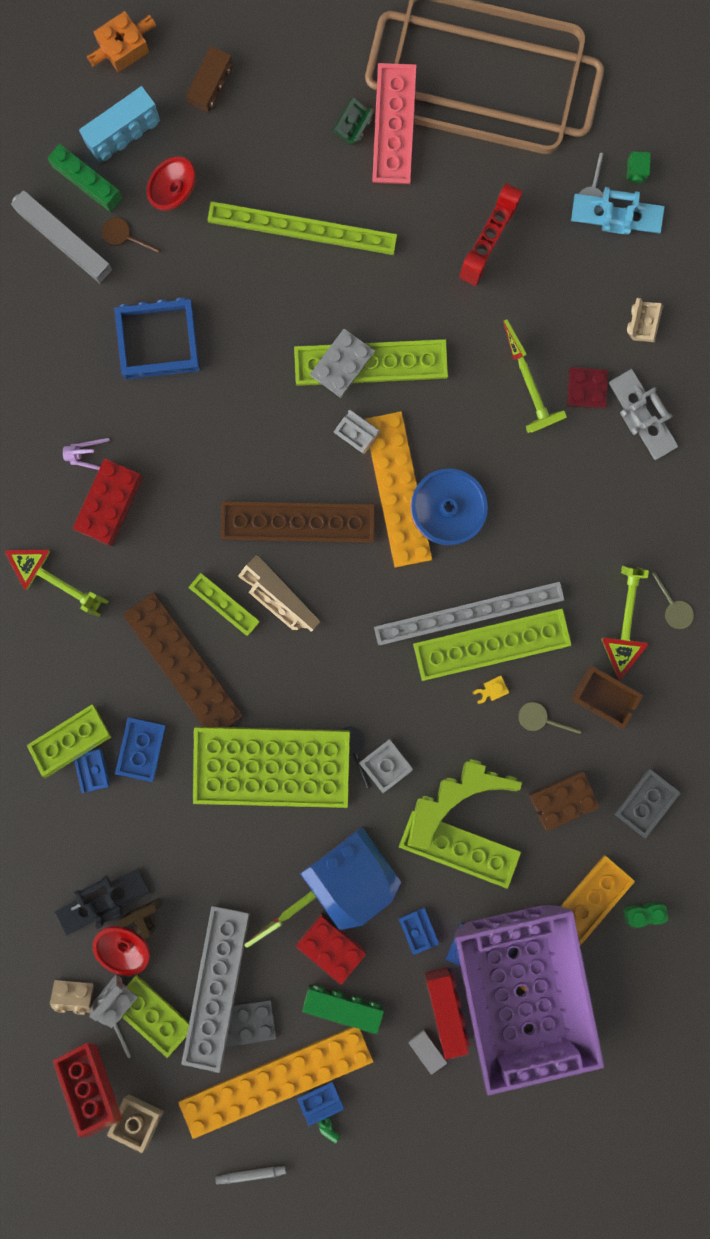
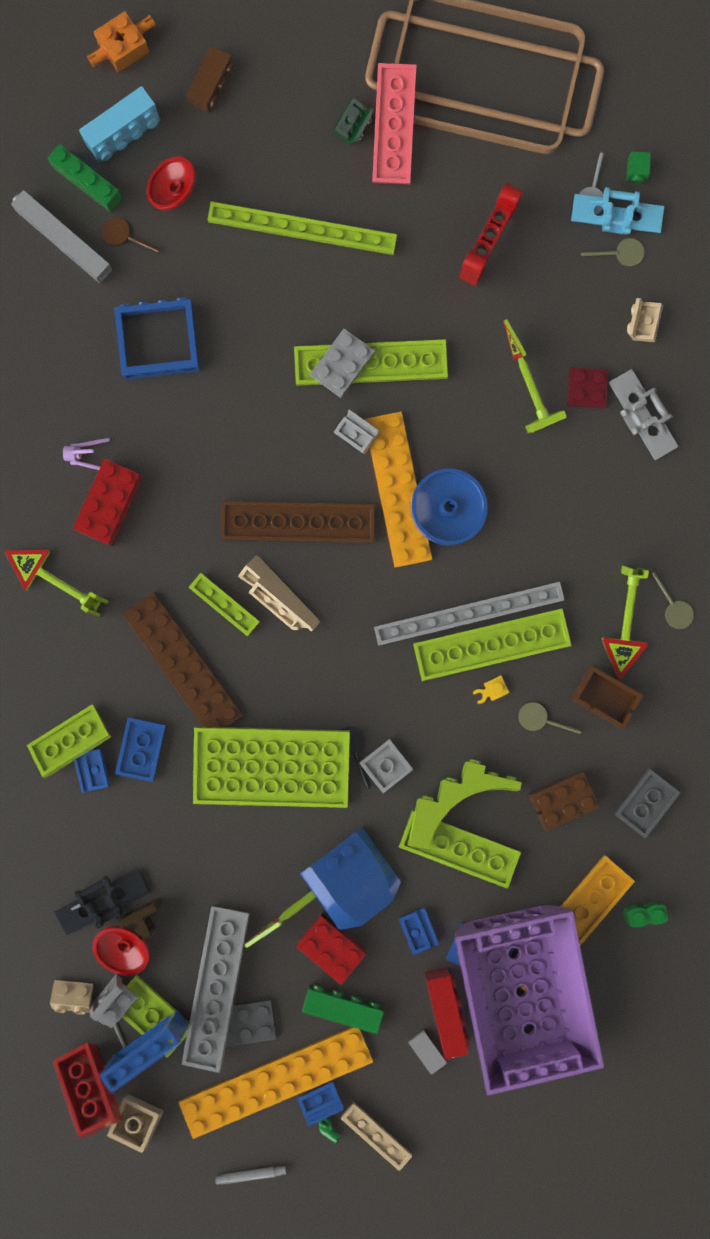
none -> blue window [100,1010,188,1093]
none -> tan plate [341,1101,412,1171]
none -> olive piece [581,238,645,267]

